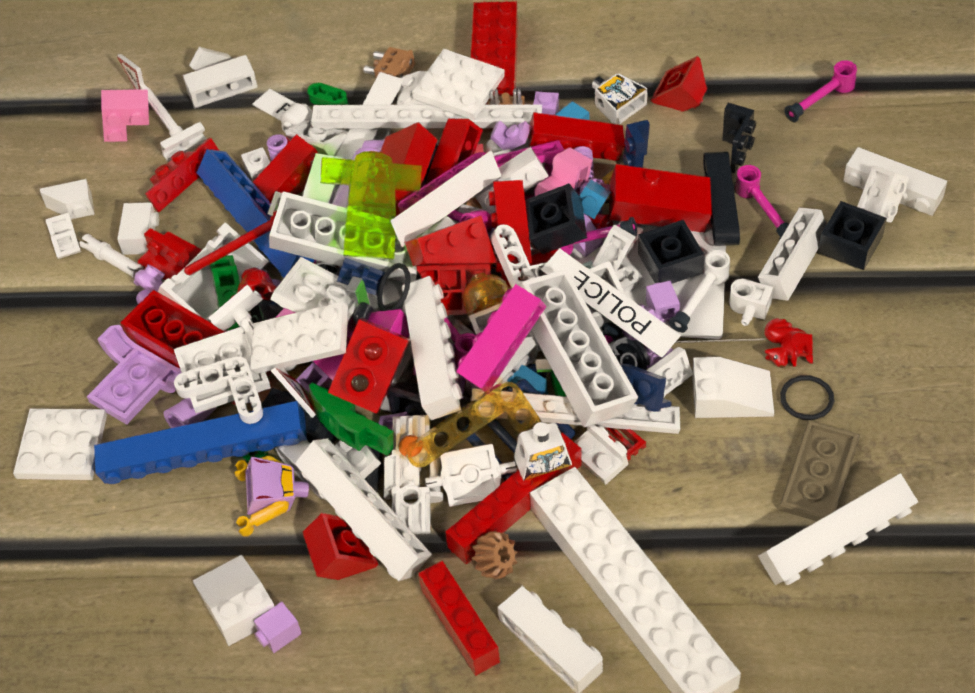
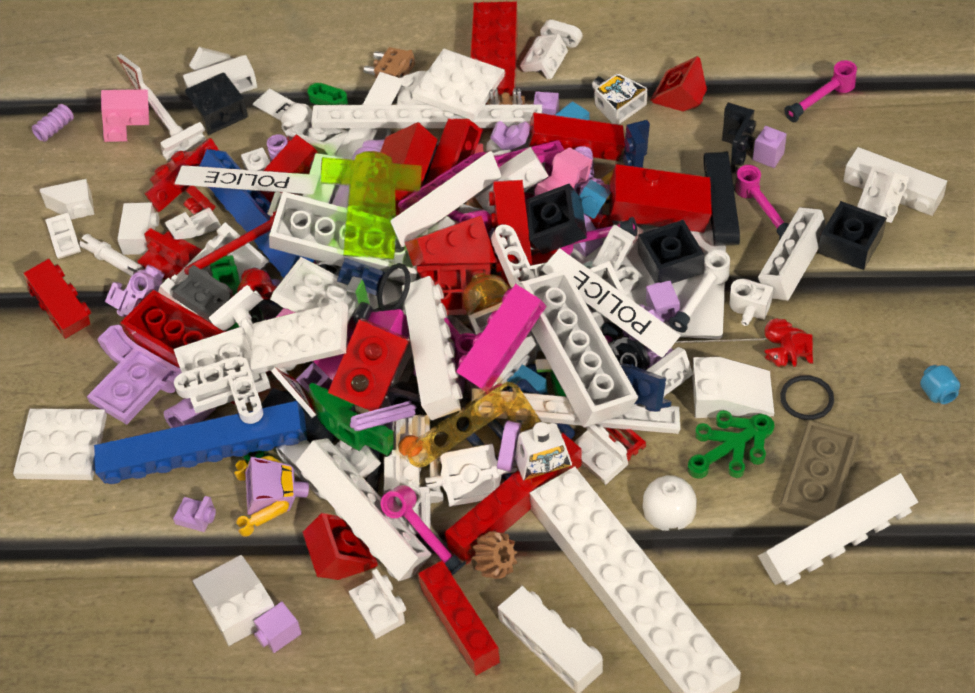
none -> red wedge [23,259,91,339]
none -> lavender piece [32,104,74,142]
none -> lavender piece [105,273,155,317]
none -> white slope [165,208,221,239]
none -> dark grey bracket [172,265,233,324]
none -> lavender bracket [173,496,216,532]
none -> white sticker [175,165,320,194]
none -> red tile [183,186,216,215]
none -> black bracket [185,72,248,136]
none -> white bracket [349,569,406,639]
none -> lavender axle [350,401,416,431]
none -> dark pink piece [381,485,466,576]
none -> lavender beam [497,421,521,472]
none -> white bracket [520,34,568,79]
none -> white beam [540,20,583,48]
none -> white cylinder [643,475,697,531]
none -> green plant [687,410,775,479]
none -> lavender brick [753,126,787,168]
none -> dark azure head [920,365,960,404]

